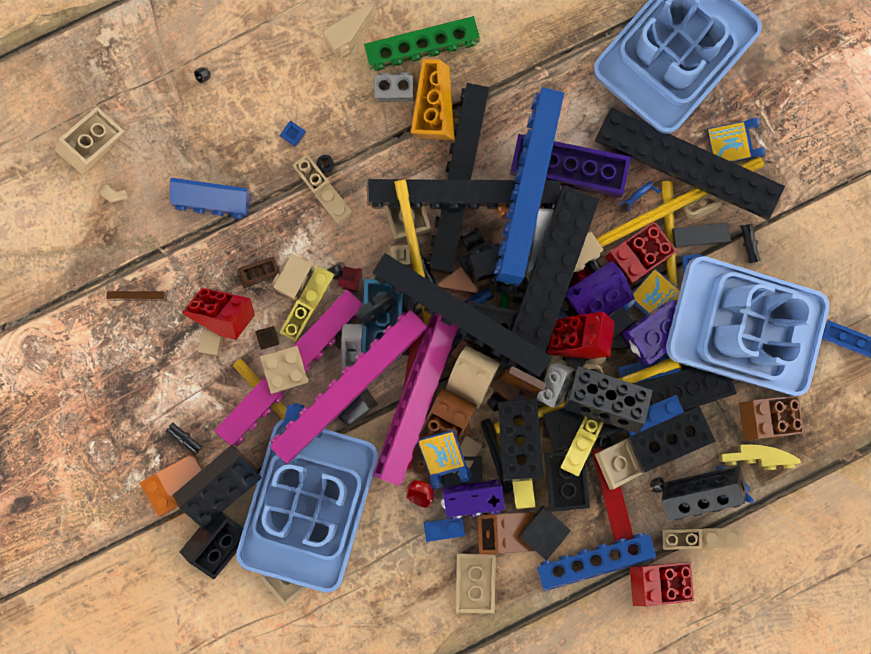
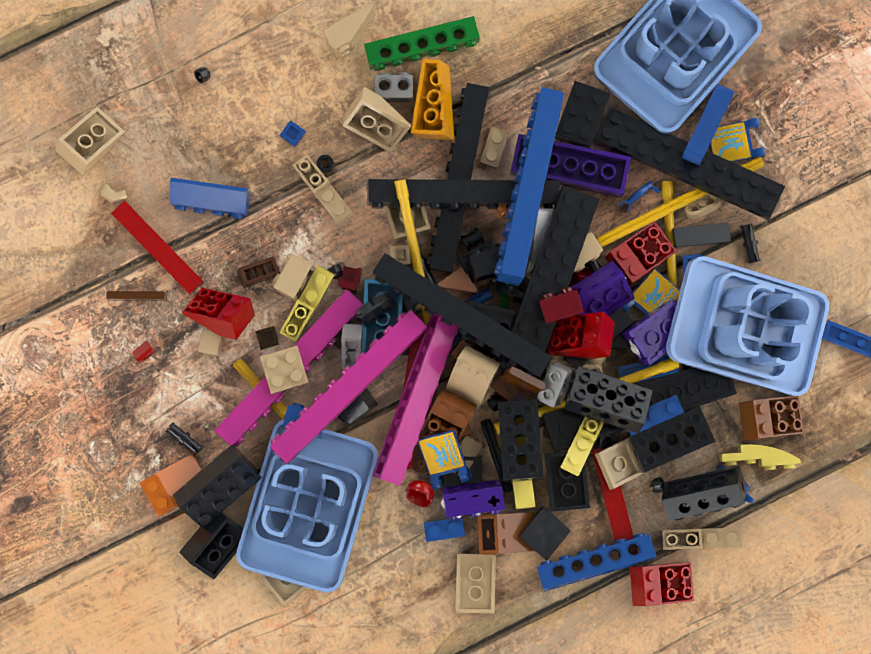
none -> red tile [111,200,204,295]
none -> red slope [133,341,155,363]
none -> tan slope [342,87,411,152]
none -> tan plate [480,127,509,169]
none -> dark red brick [539,286,584,324]
none -> black brick [555,81,611,149]
none -> blue beam [682,84,735,166]

